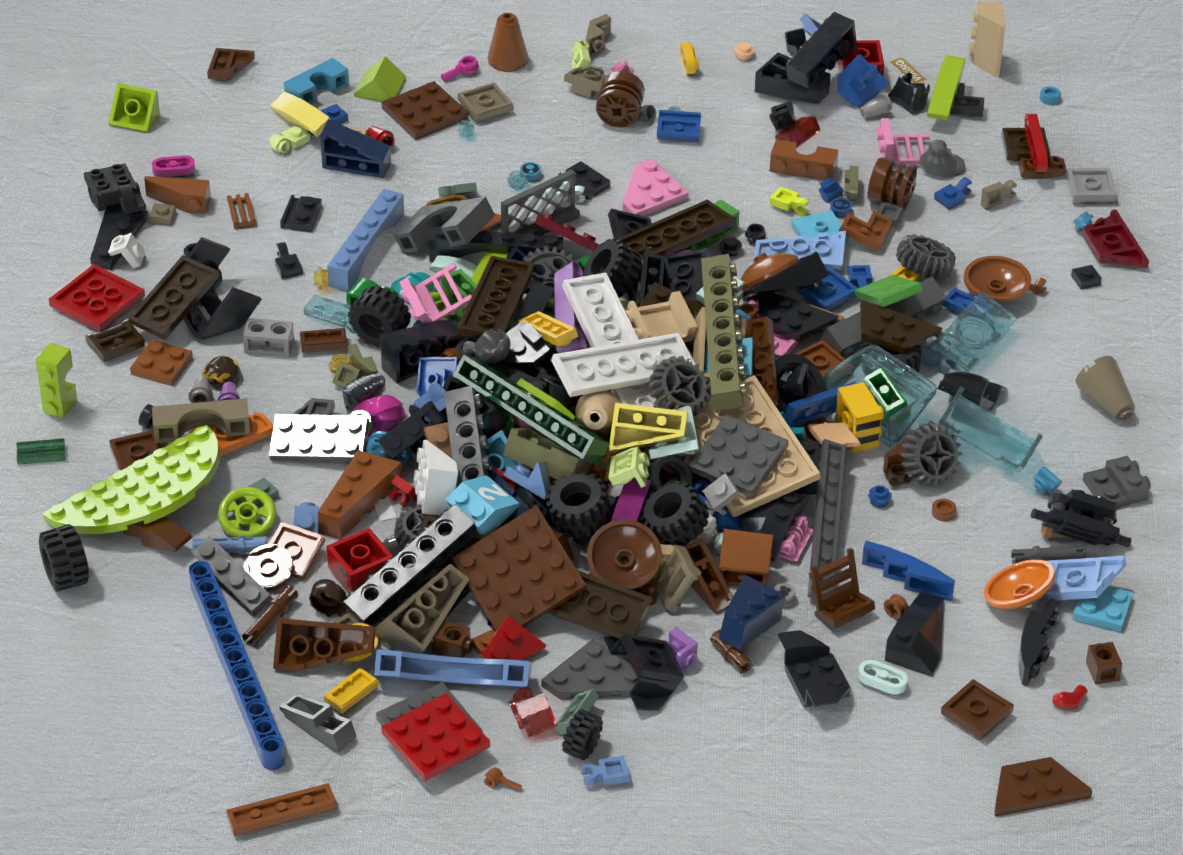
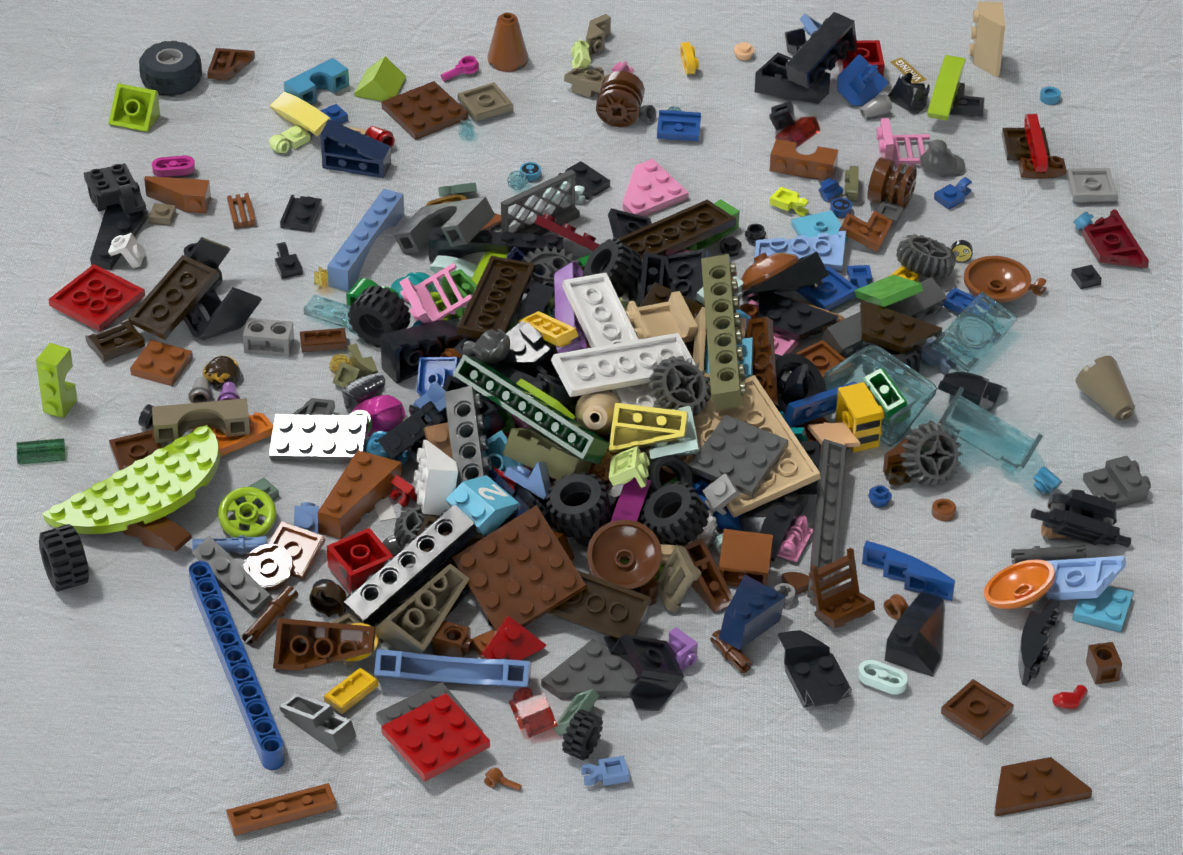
dark tan plate [981,180,1017,210] -> none
none -> black wheel [139,41,202,96]
none -> reddish brown tile [781,572,809,595]
none -> tile [951,240,973,262]

